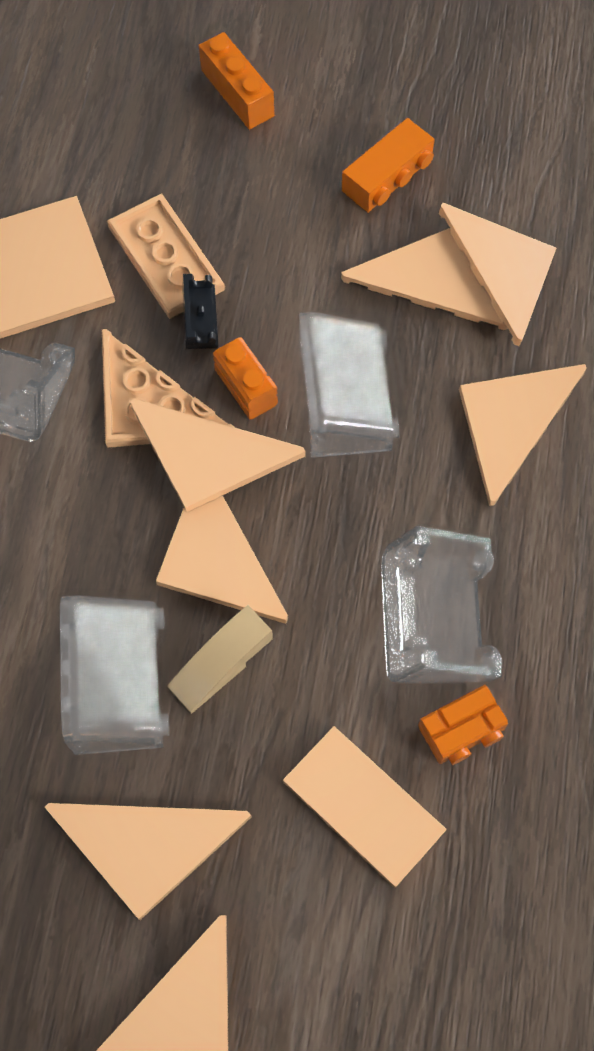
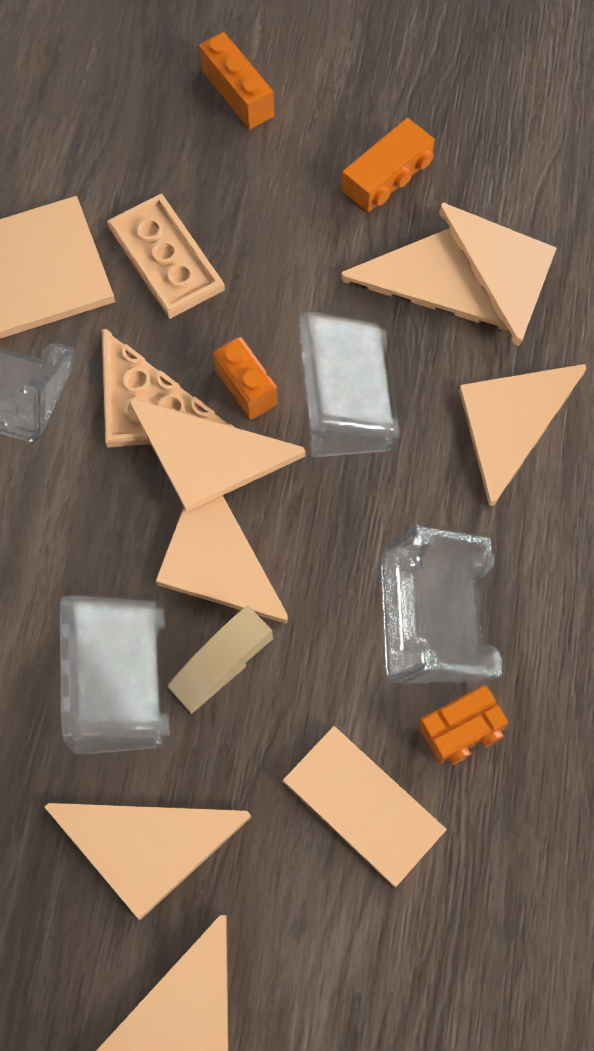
black hinge [182,274,218,349] -> none

